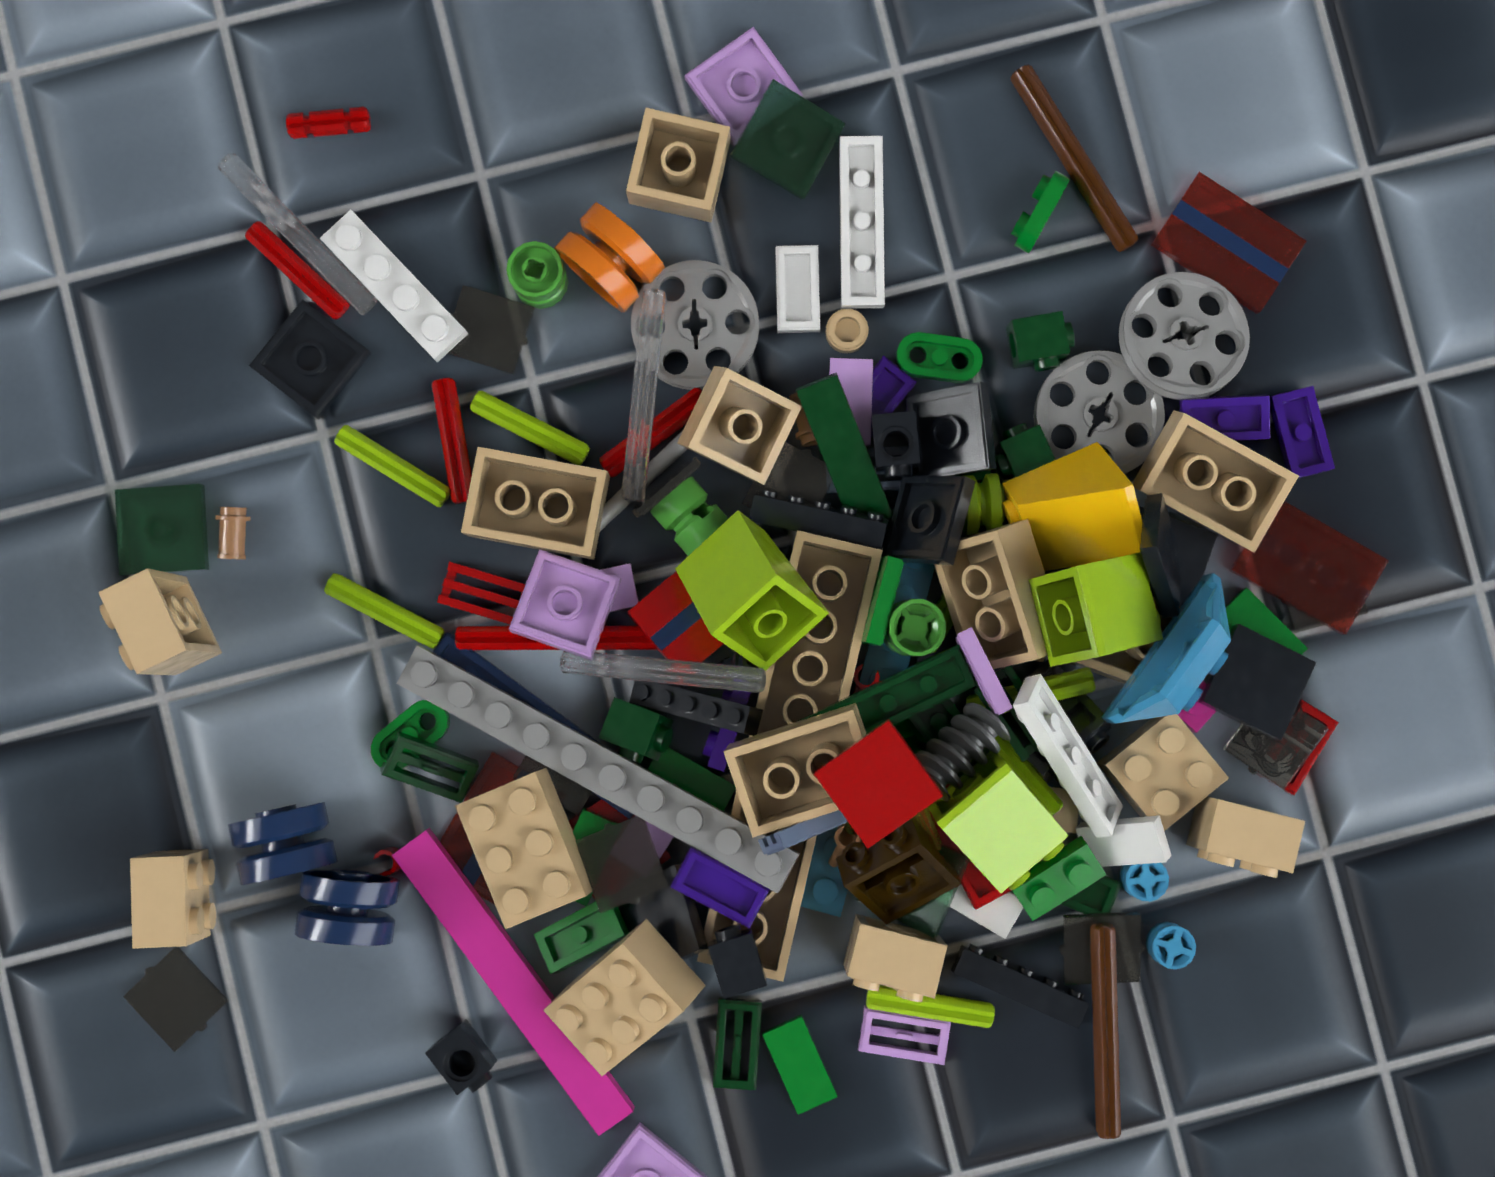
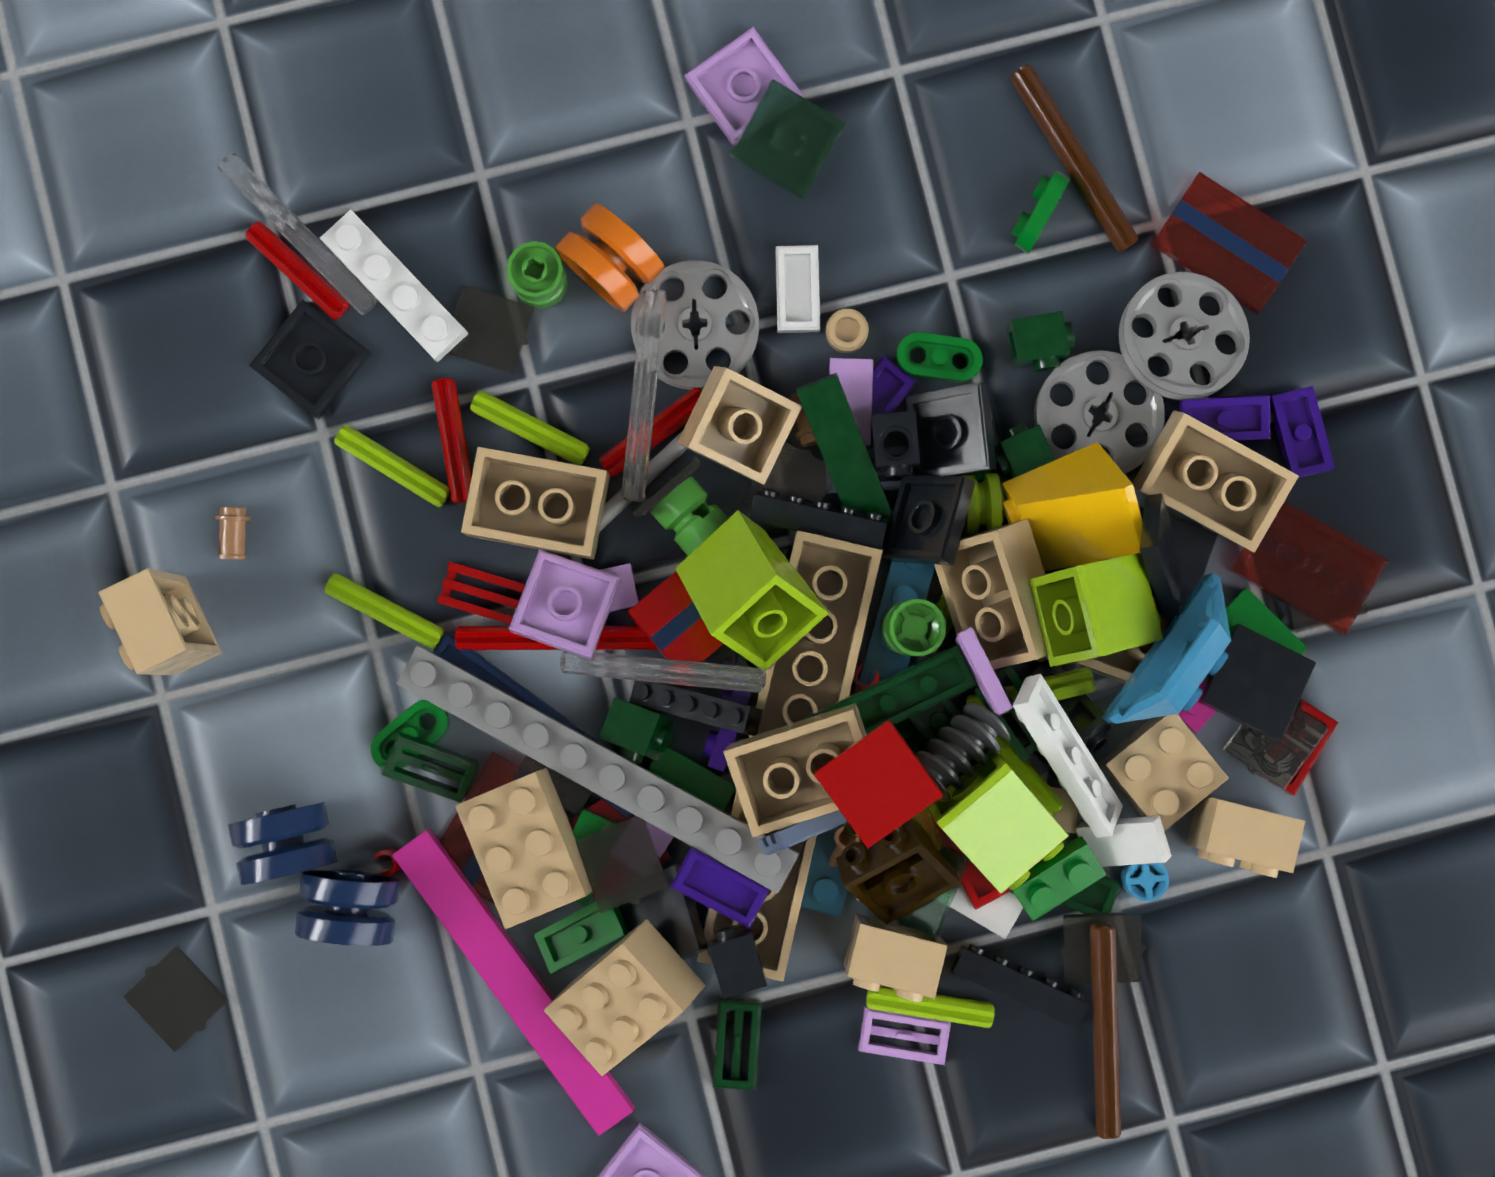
clear green plate [115,484,209,576] -> none
tan brick [130,849,216,949] -> none
red axle [286,106,371,139] -> none
black brick [425,1019,497,1095] -> none
tan brick [626,108,731,223] -> none
green tile [762,1014,838,1115] -> none
white plate [839,136,885,309] -> none
green tile [861,556,904,646] -> none
dark azure wheel [1146,921,1196,970] -> none

